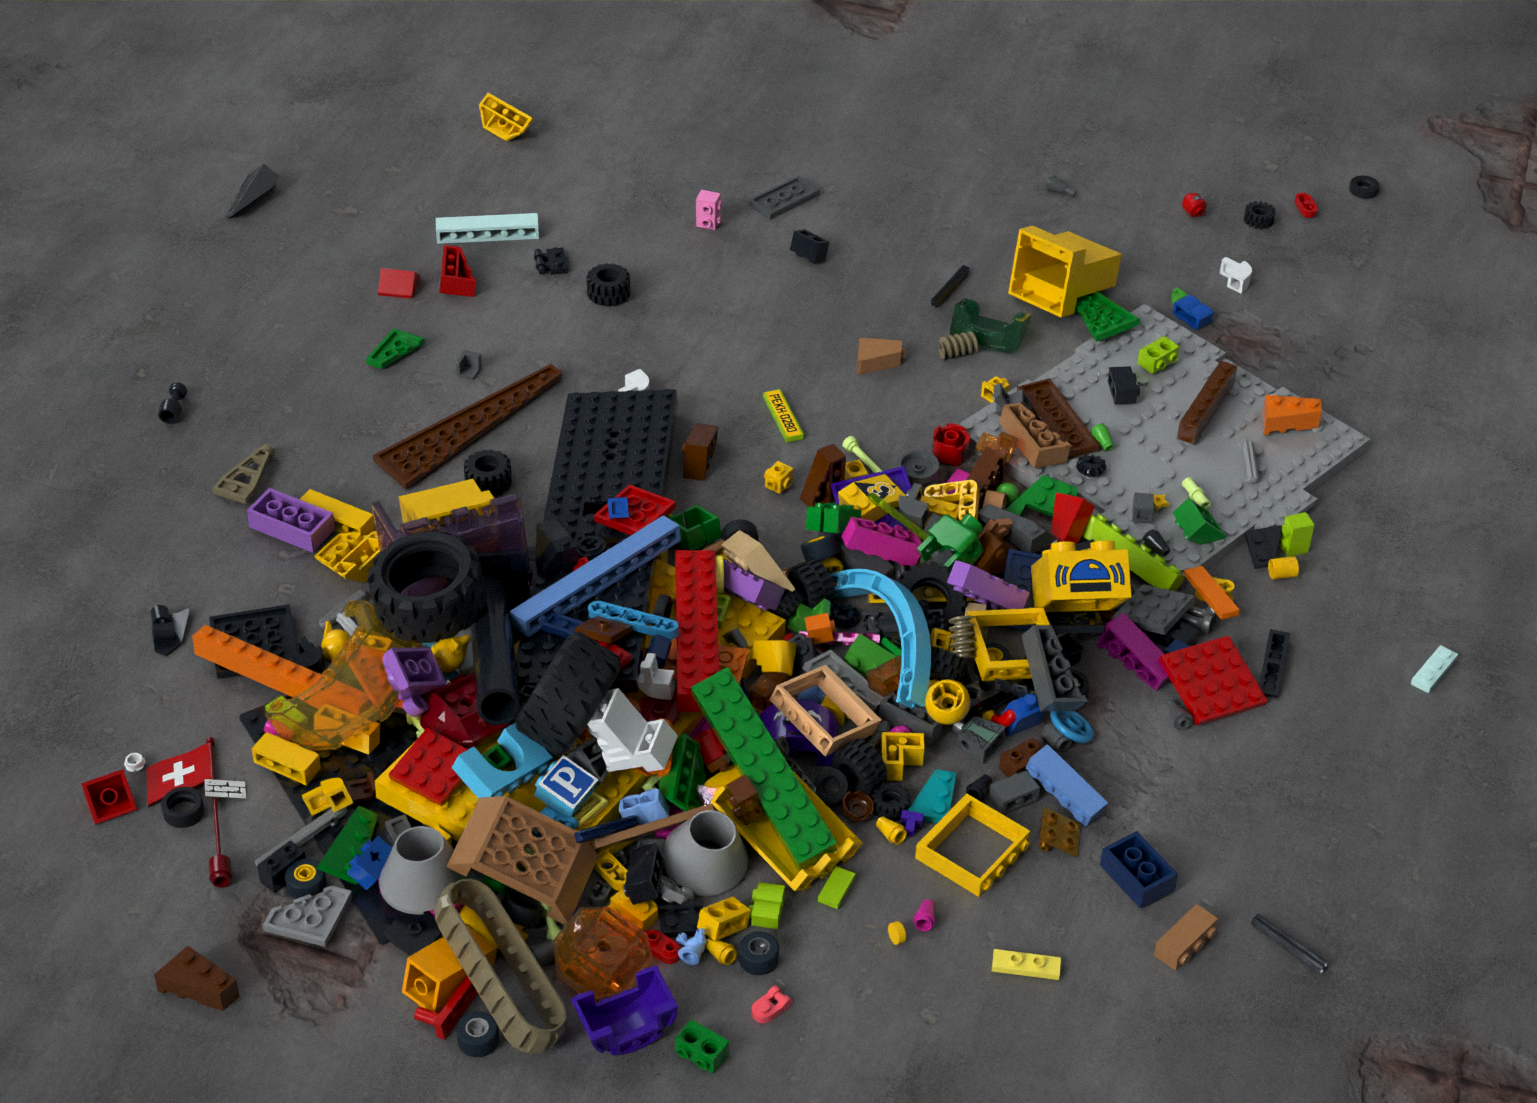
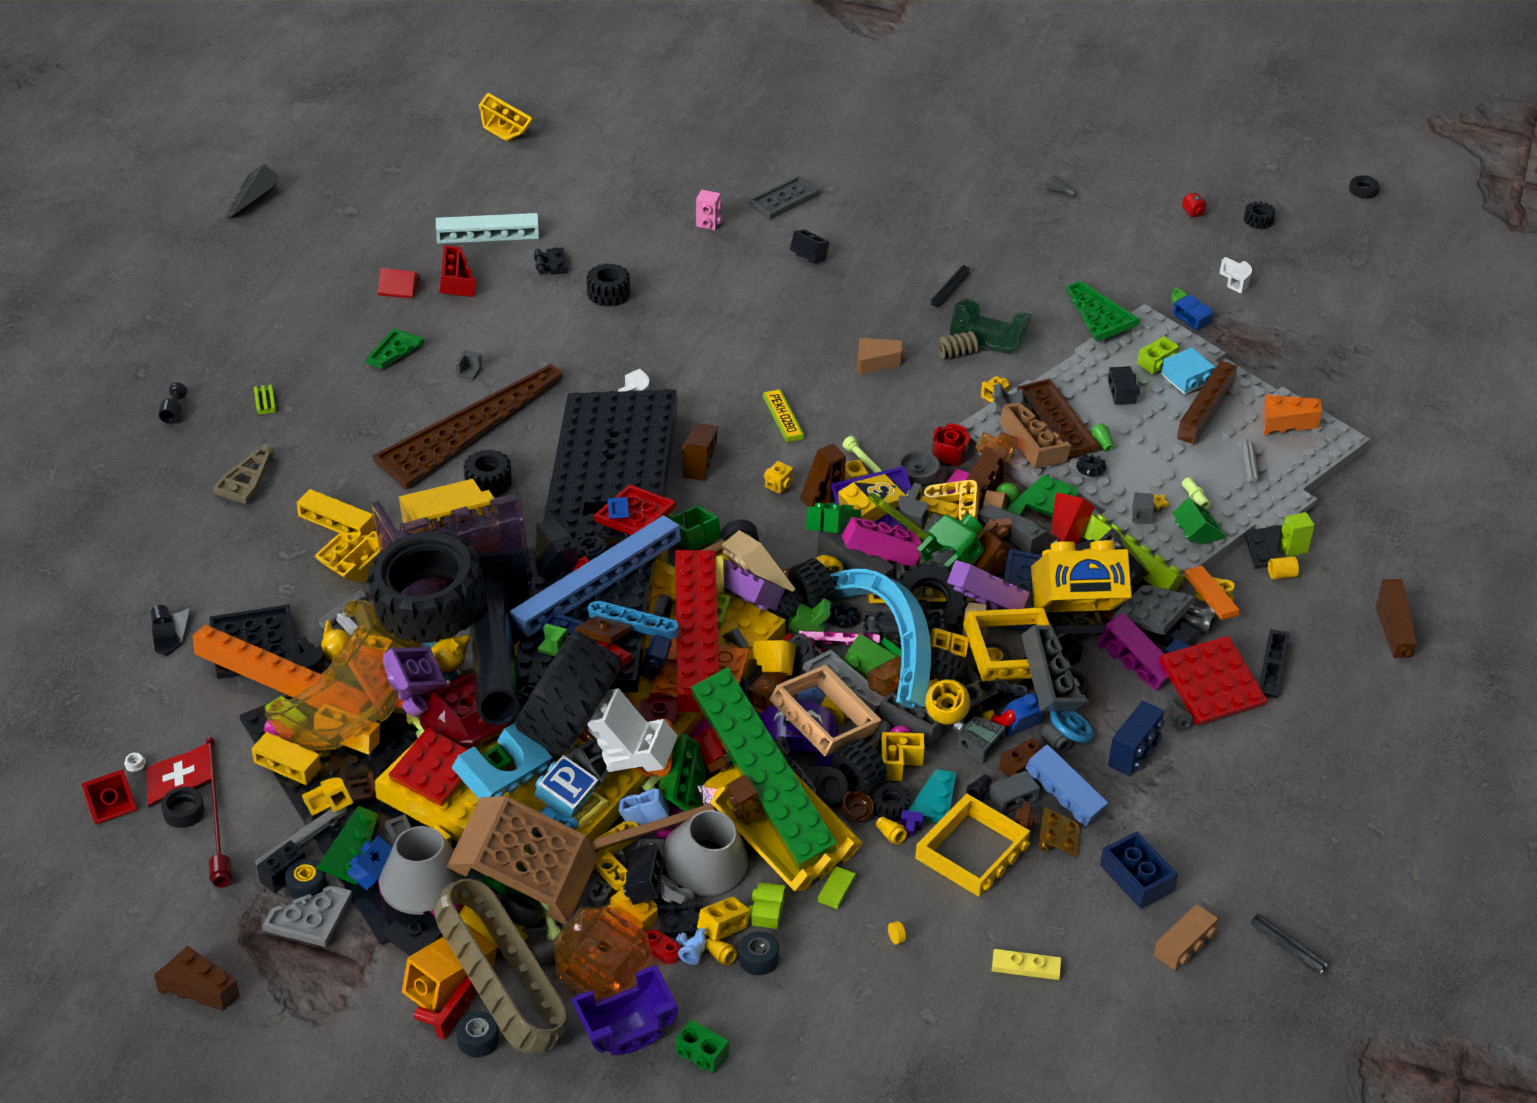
white sticker [204,779,246,799] -> none
medium lavender brick [247,488,335,553] -> none
dark blue axle [574,815,639,844] -> none
white brick [638,653,677,700] -> none
coral plate [751,985,793,1023] -> none
black wheel [800,534,839,561] -> none
orange brick [804,613,836,644] -> none
dark pink cone [913,899,935,931] -> none
dark tan piece [949,616,976,658] -> none
yellow piece [1008,225,1122,318] -> none
black cone [1143,529,1171,557] -> none
red plate [1294,193,1318,218] -> none
light aqua plate [1411,645,1458,693] -> none
none -> lime tile [254,384,276,415]
none -> bright green panel [538,624,568,656]
none -> reddish brown plate [1015,801,1038,829]
none -> black slope [1099,528,1150,586]
none -> dark blue brick [1108,700,1165,776]
none -> medium azure piece [1162,347,1215,394]
none -> reddish brown slope [1375,579,1417,658]

